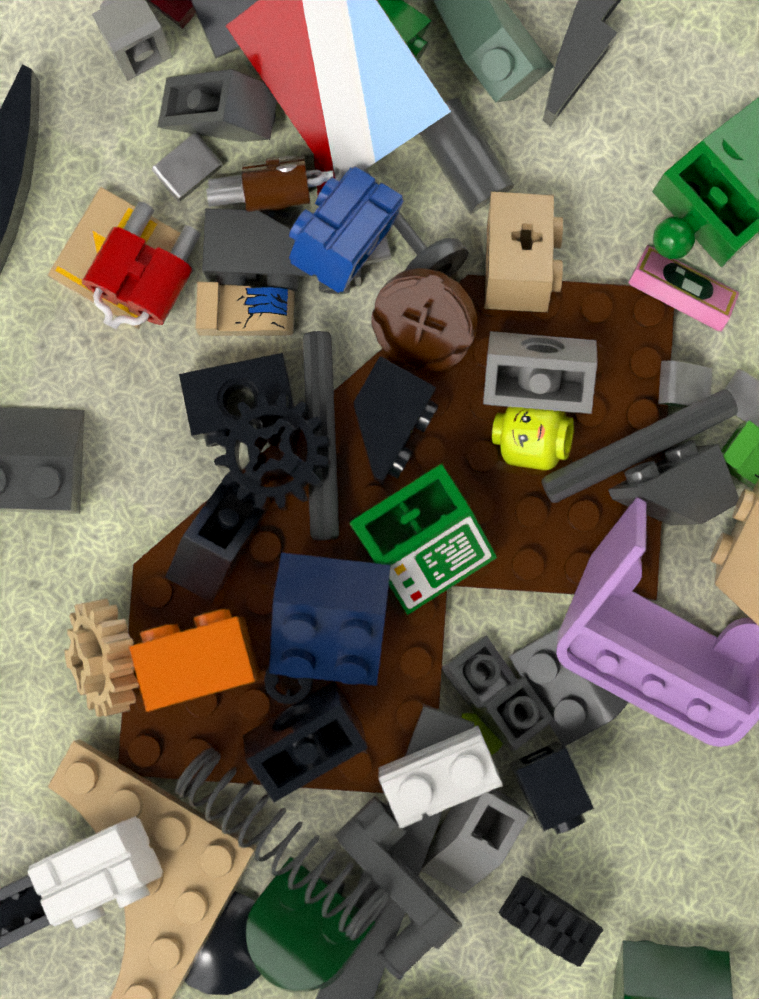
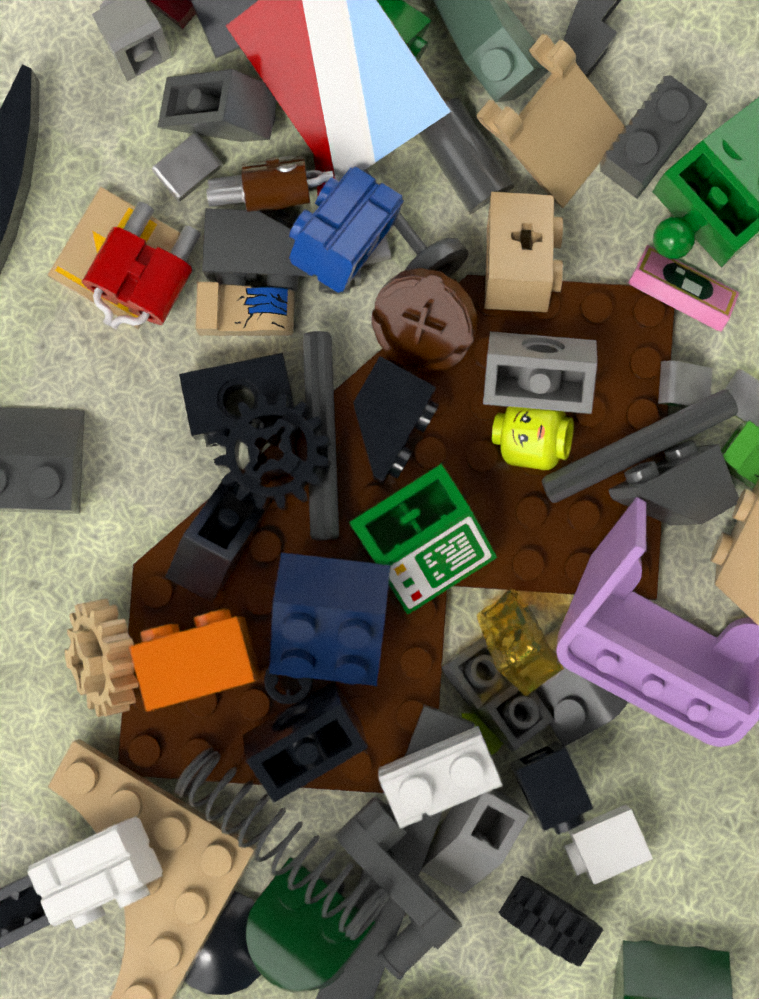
none -> tan flag [476,34,625,208]
none -> clear yellow leg [476,588,564,696]
none -> white brick [564,805,653,885]
none -> dark grey brick [600,75,708,198]

